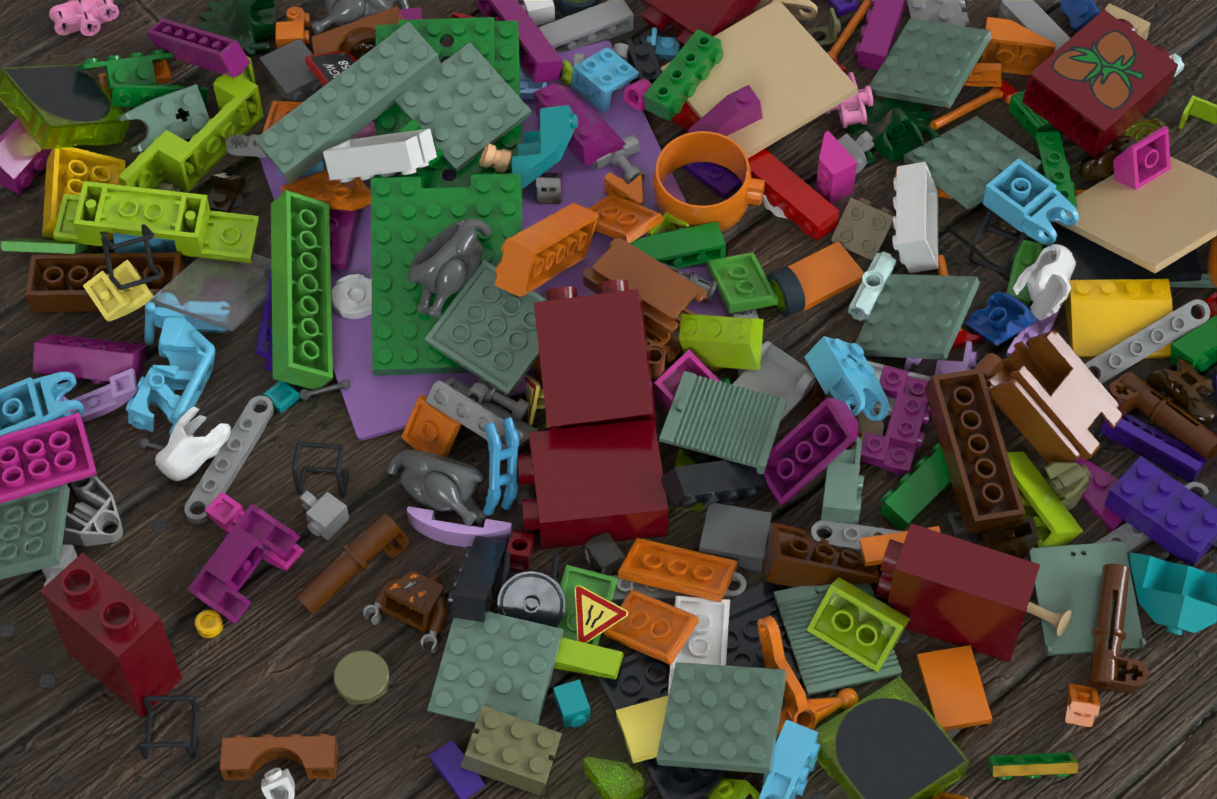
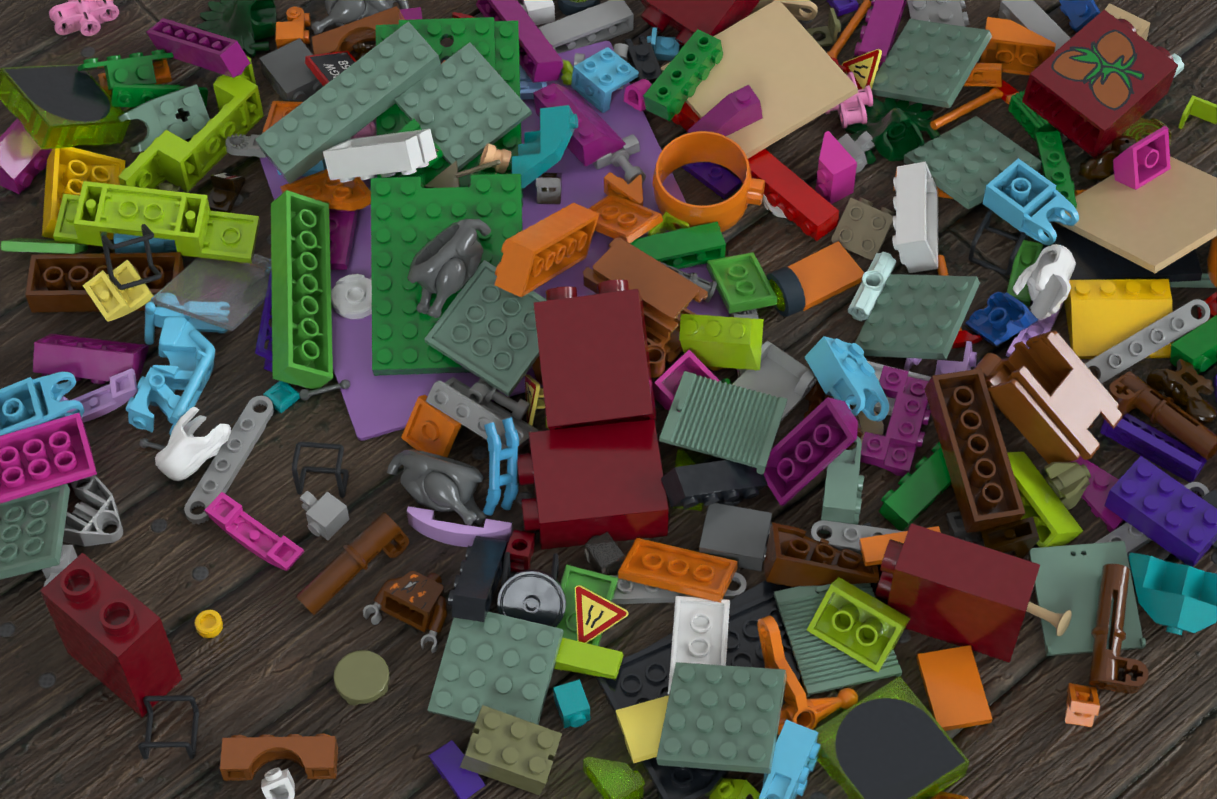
magenta bracket [187,503,300,624] -> none
orange tile [603,589,700,665] -> none
plate [988,752,1078,780] -> none
none -> dark tan piece [424,160,501,188]
none -> piece [842,49,882,90]

